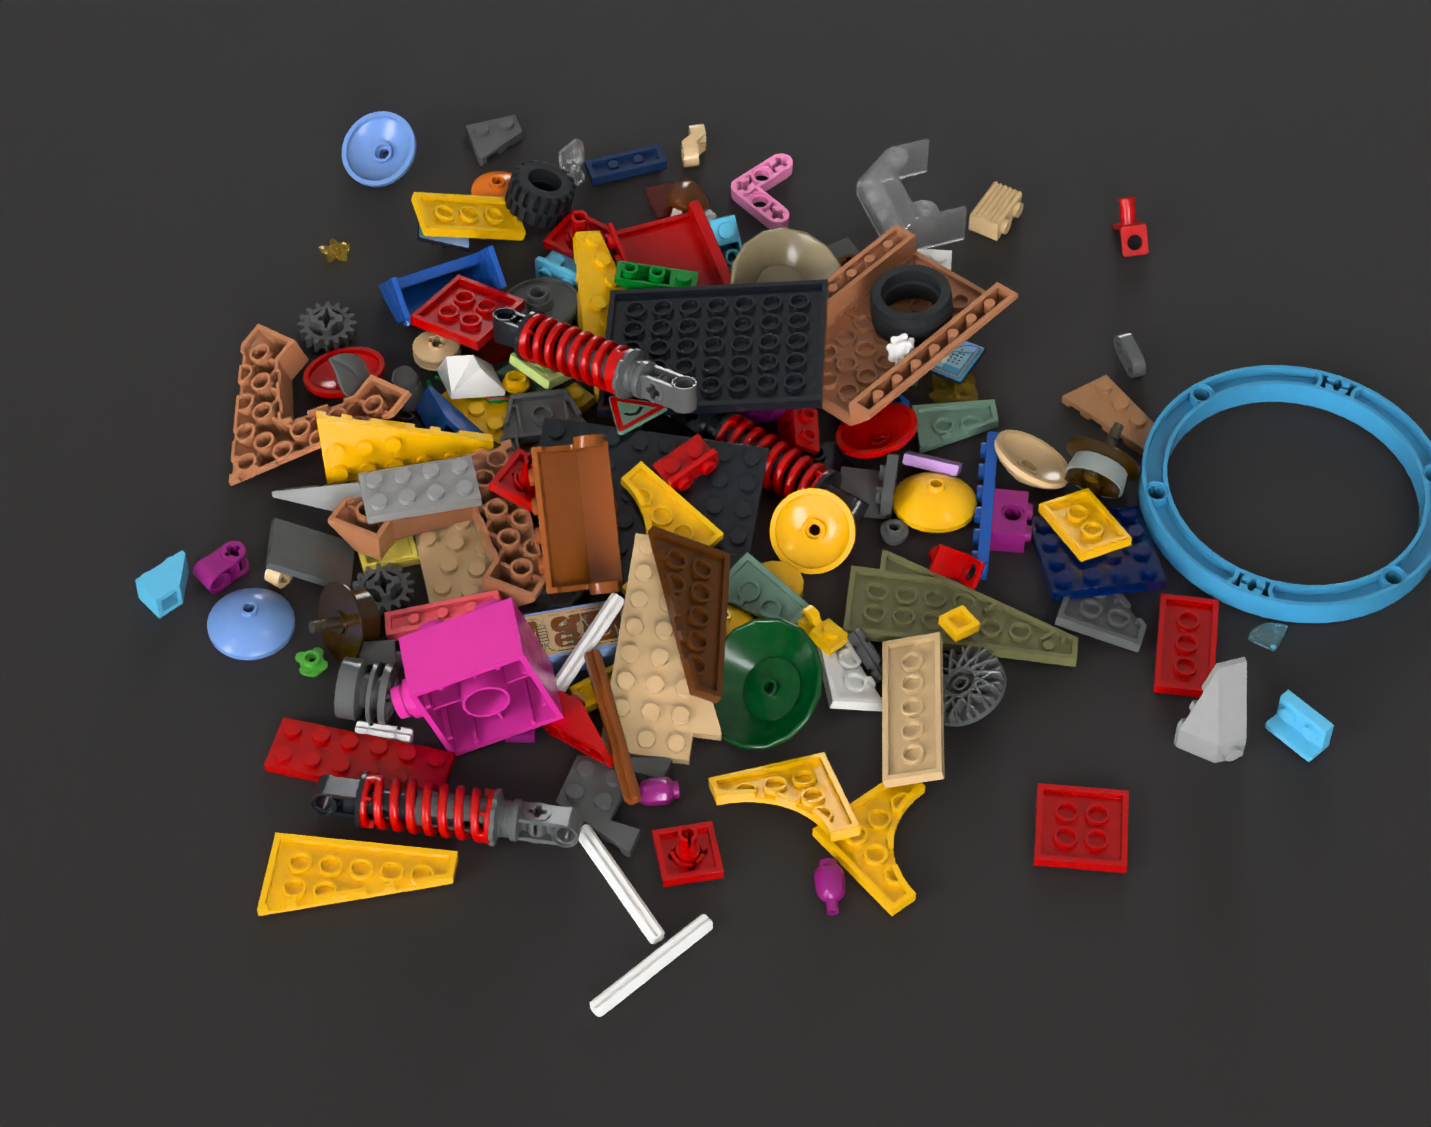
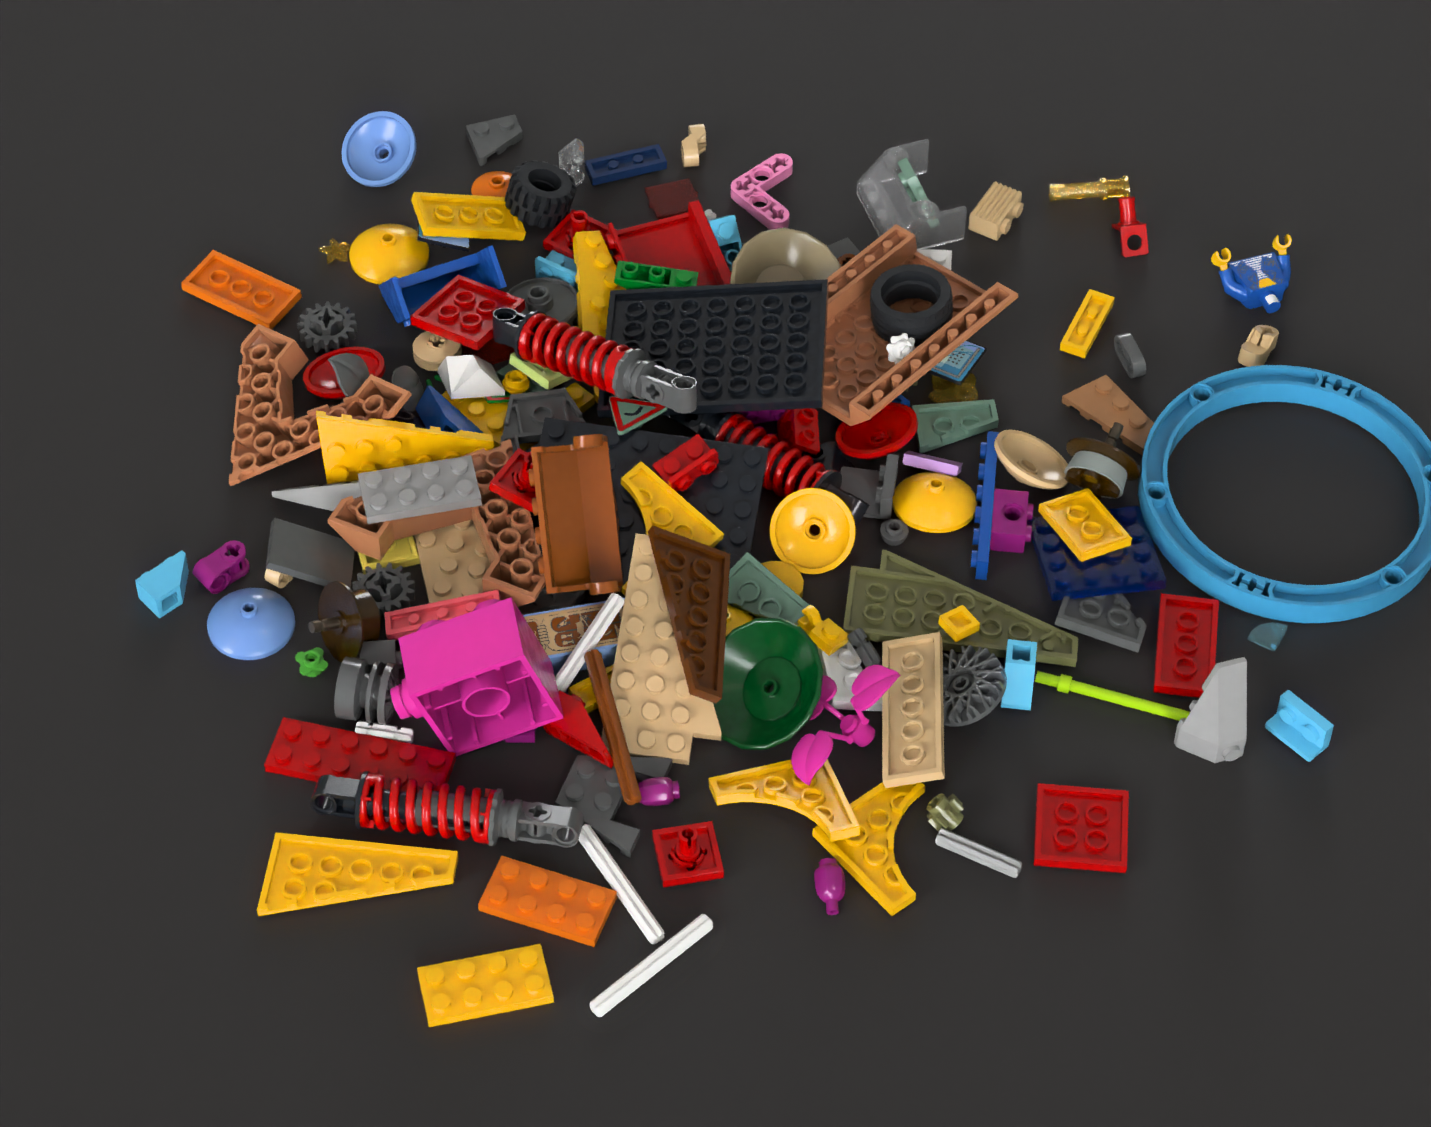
reddish brown piece [664,180,710,217] -> none
red bracket [928,544,985,589] -> none
none -> orange plate [181,250,302,330]
none -> yellow dish [349,224,429,285]
none -> yellow plate [417,943,554,1027]
none -> orange plate [478,855,617,947]
none -> dark pink plant [791,665,901,785]
none -> sand green wing [897,157,939,227]
none -> olive gear [926,793,964,831]
none -> light grey axle [935,828,1022,878]
none -> medium azure slope [1001,639,1037,710]
none -> lime bar [1035,671,1190,721]
none -> clear yellow pin [1049,175,1130,201]
none -> yellow plate [1060,289,1115,359]
none -> blue torso [1211,234,1292,313]
none -> tan piece [1238,325,1279,367]

